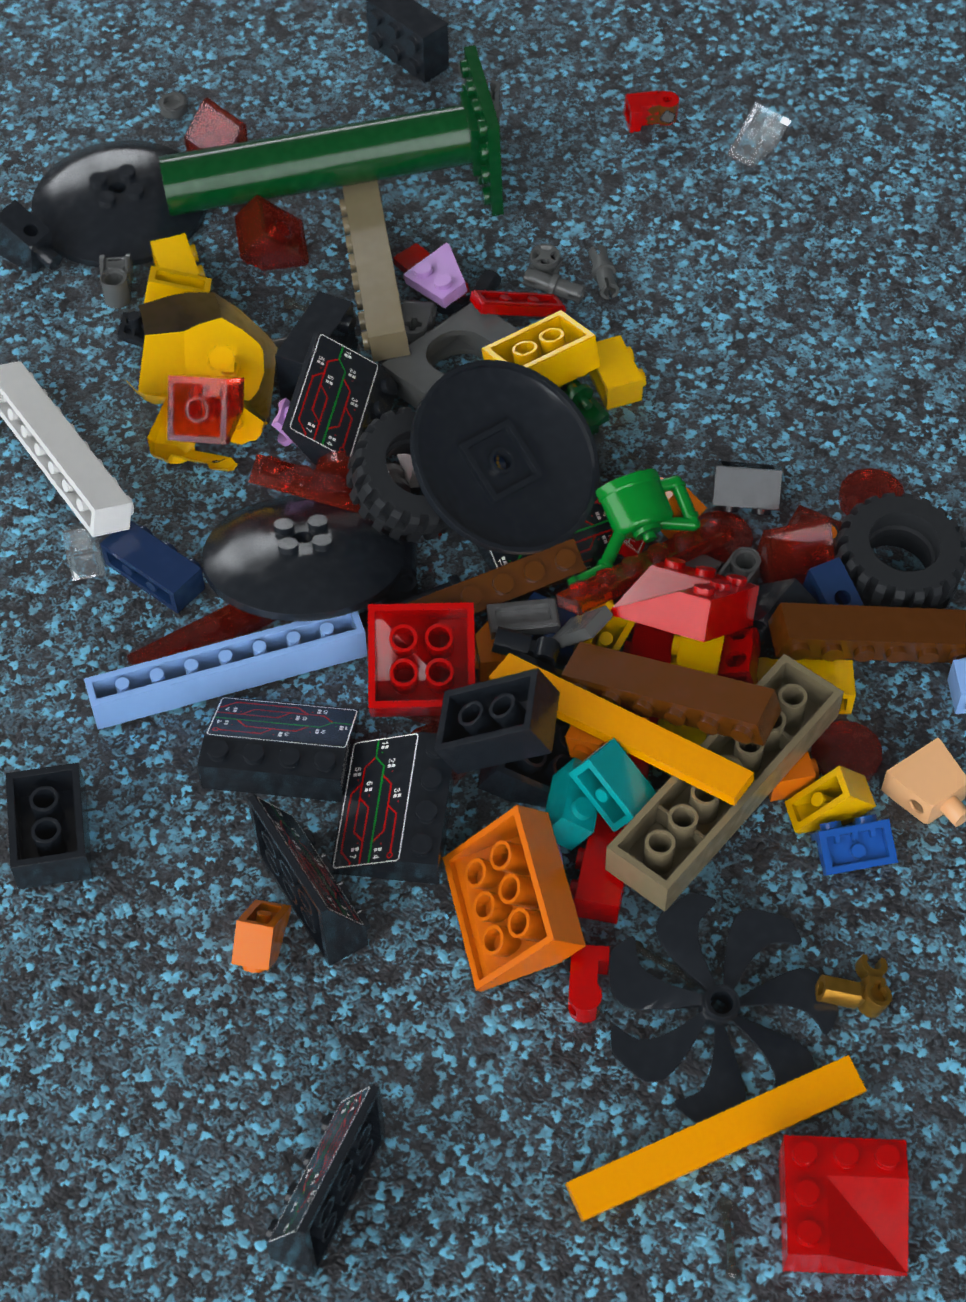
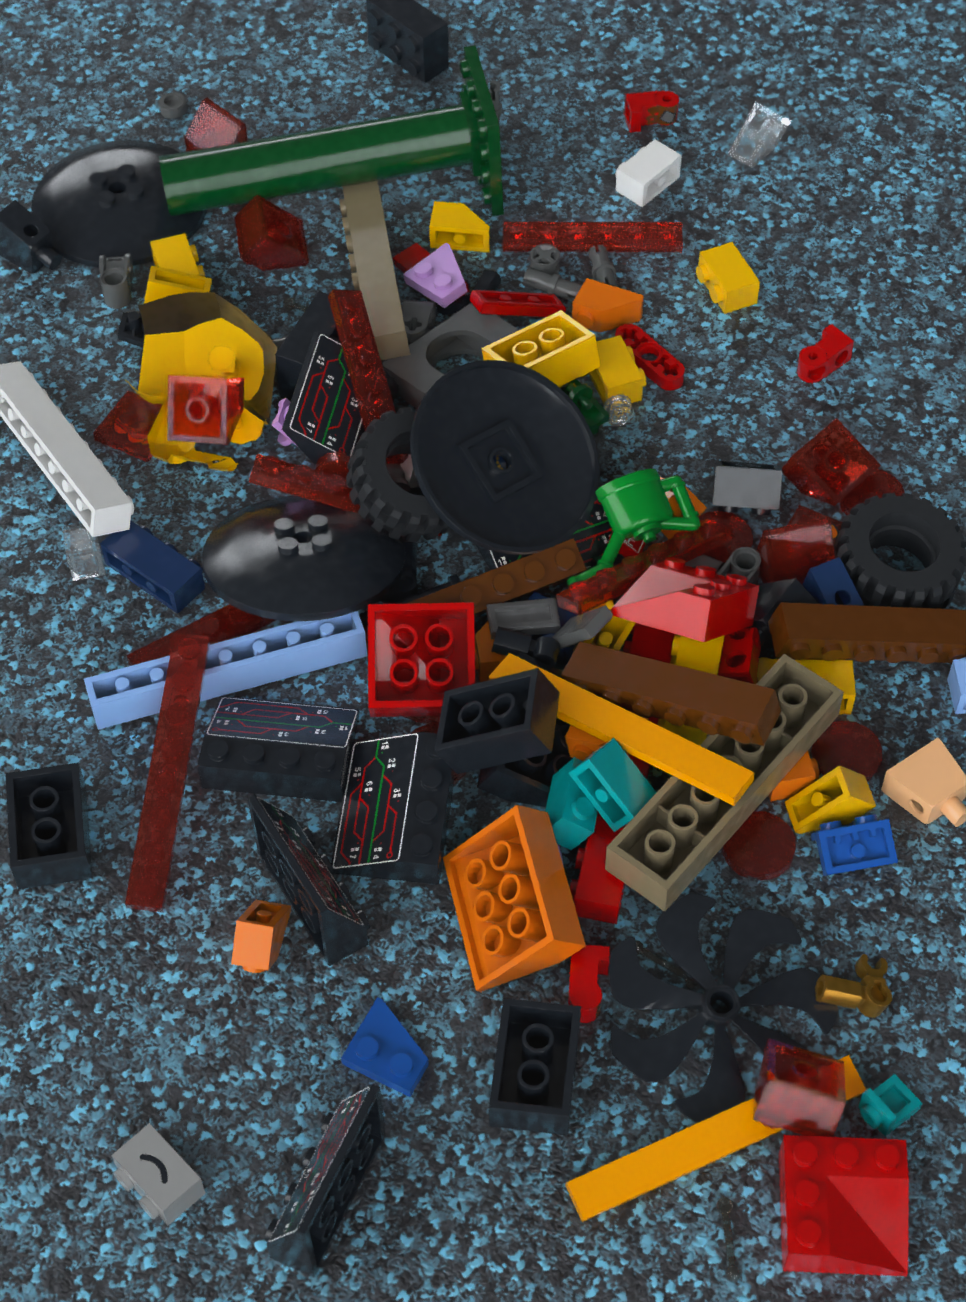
none -> clear red tile [93,391,162,462]
none -> light grey brick [112,1123,205,1226]
none -> clear red plate [125,632,210,913]
none -> clear red plate [328,289,408,463]
none -> blue wing [341,997,429,1097]
none -> yellow slope [429,201,490,253]
none -> black brick [489,998,581,1136]
none -> clear red plate [503,222,683,252]
none -> orange slope [572,278,644,333]
none -> clear bush [603,395,635,426]
none -> red beam [615,324,685,391]
none -> white brick [616,139,682,207]
none -> yellow brick [696,242,760,314]
none -> clear red tile [722,811,796,880]
none -> clear red slope [753,1038,846,1137]
none -> clear red slope [782,418,881,506]
none -> red leg [797,323,854,383]
none -> teal bracket [858,1074,922,1137]

